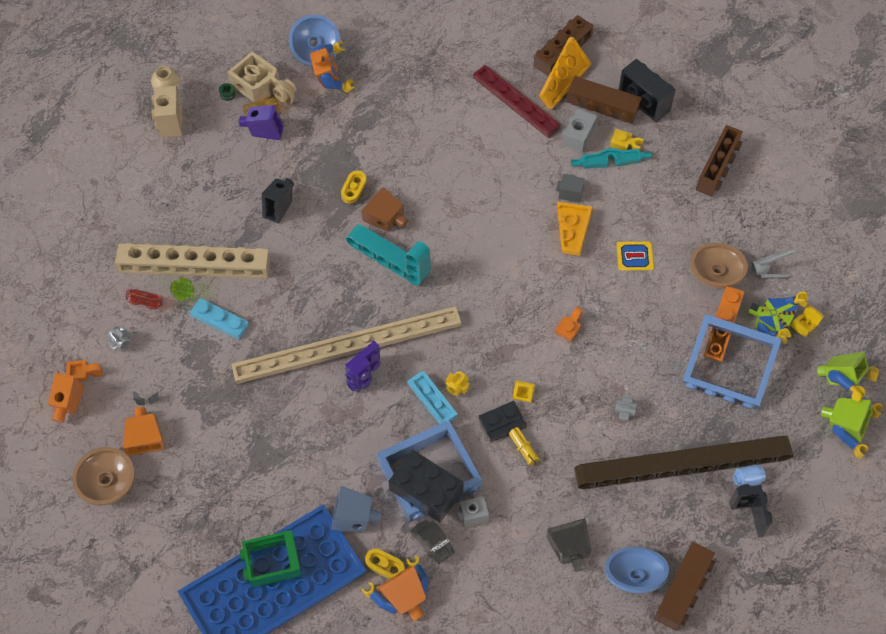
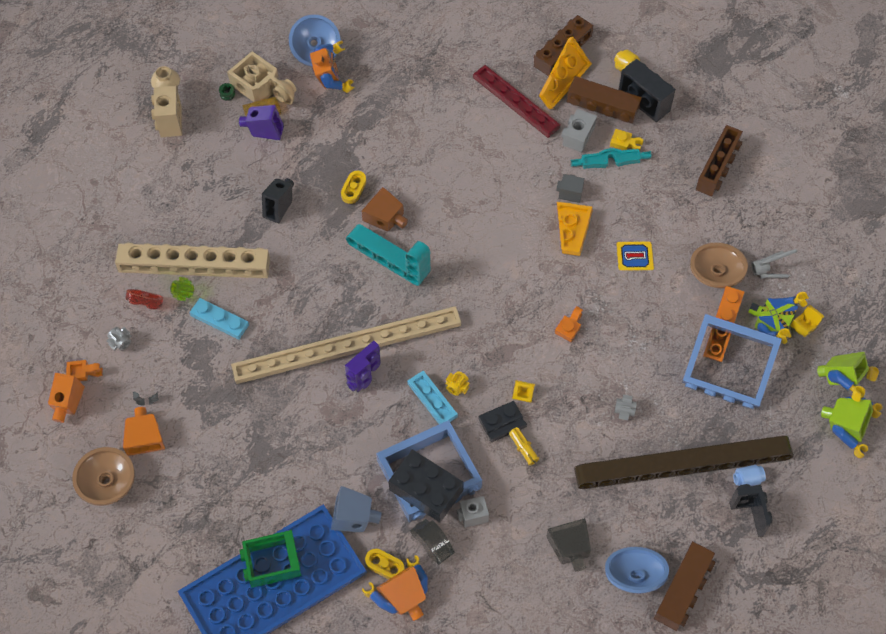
none -> yellow head [614,49,640,72]

